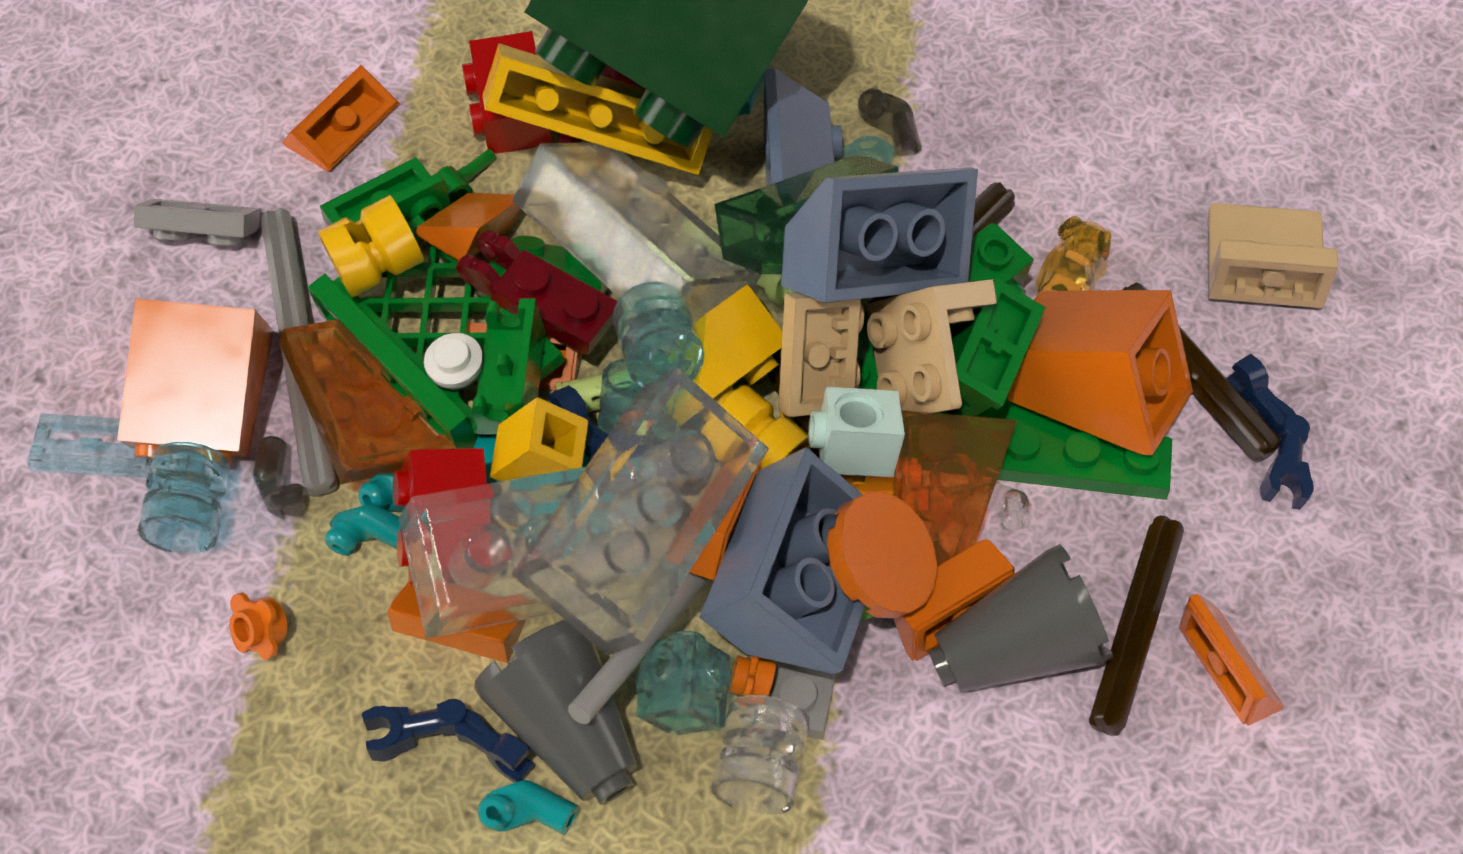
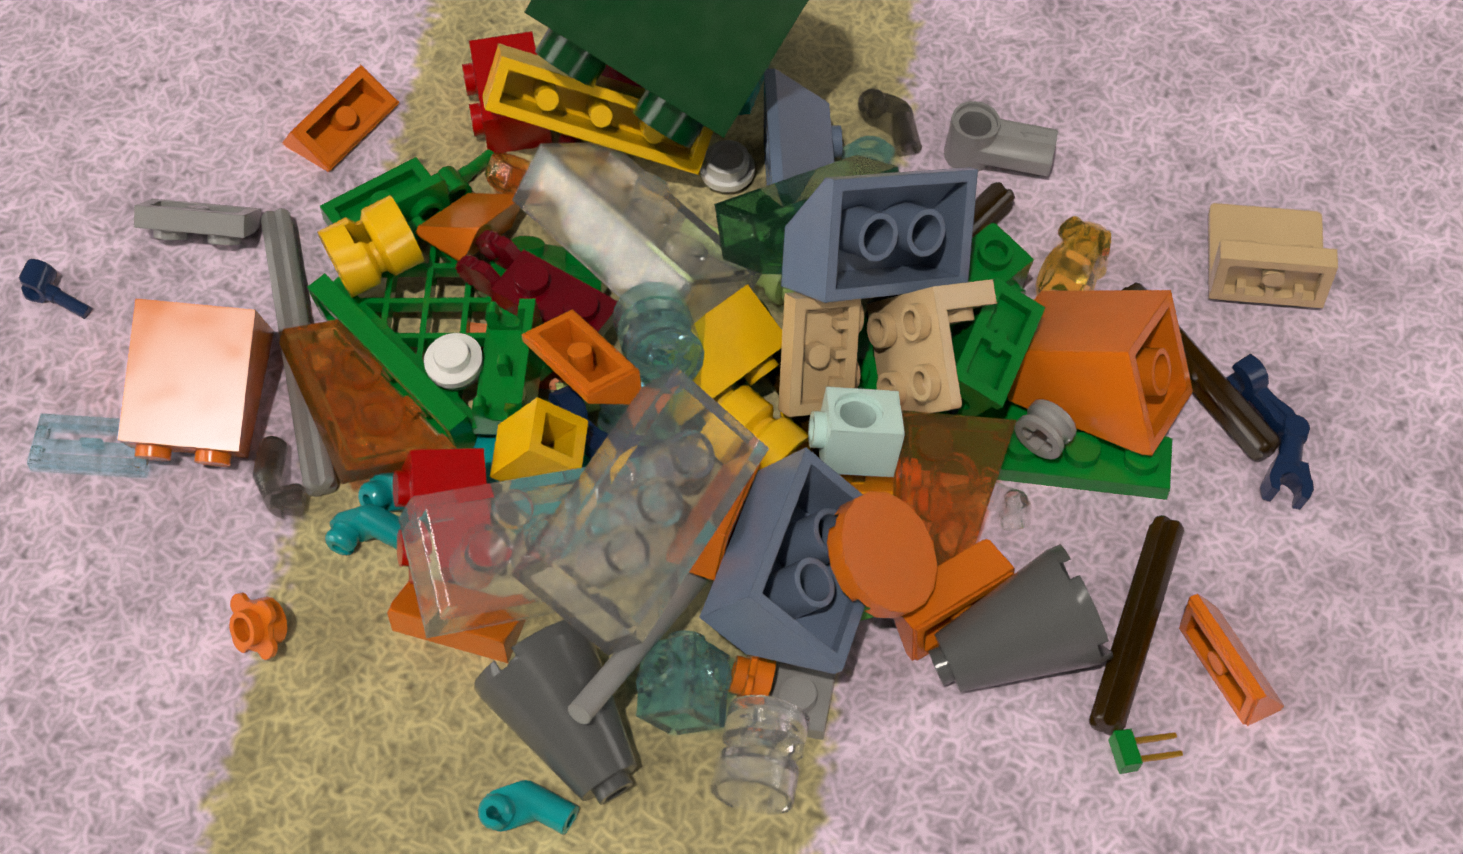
clear light blue wheel [137,441,230,553] -> none
dark blue piece [362,699,535,783] -> none
none -> dark blue hand [19,259,92,319]
none -> clear orange tile [485,153,542,198]
none -> orange slope [522,309,643,405]
none -> white plate [700,140,755,192]
none -> light grey piece [944,101,1058,177]
none -> light grey bush [1014,399,1077,459]
none -> green piece [1108,729,1183,775]

